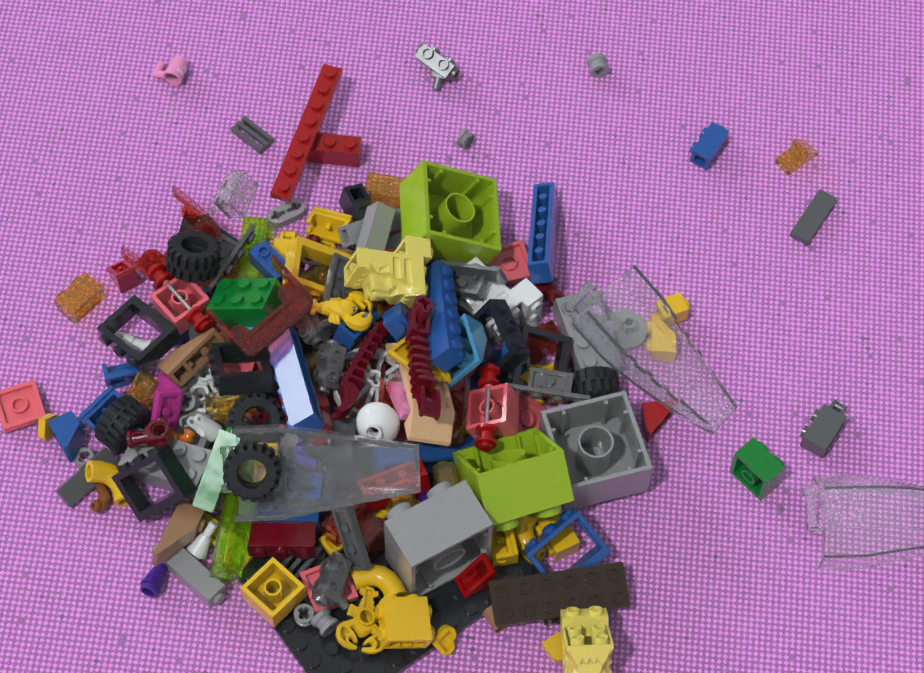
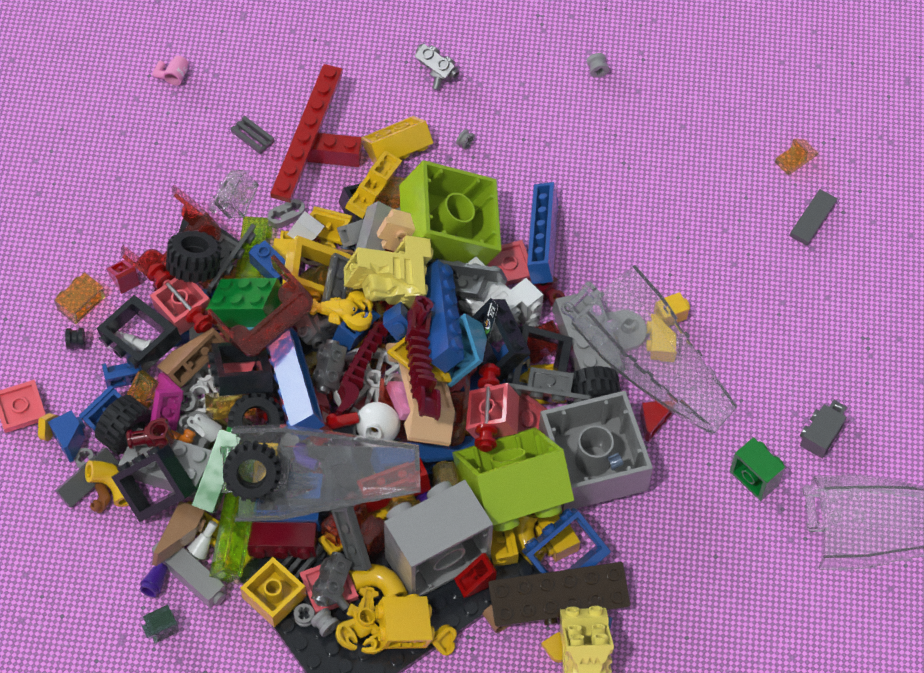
blue brick [689,122,729,170] -> none
none -> black wheel [65,328,85,350]
none -> brick [142,604,180,644]
none -> white brick [287,211,325,240]
none -> red arm [326,412,359,429]
none -> yellow slope [345,150,403,219]
none -> yellow slope [361,116,433,163]
none -> light nougat brick [376,209,416,251]
none -> black sticker [483,298,498,339]
none -> sand blue hand [607,453,624,471]

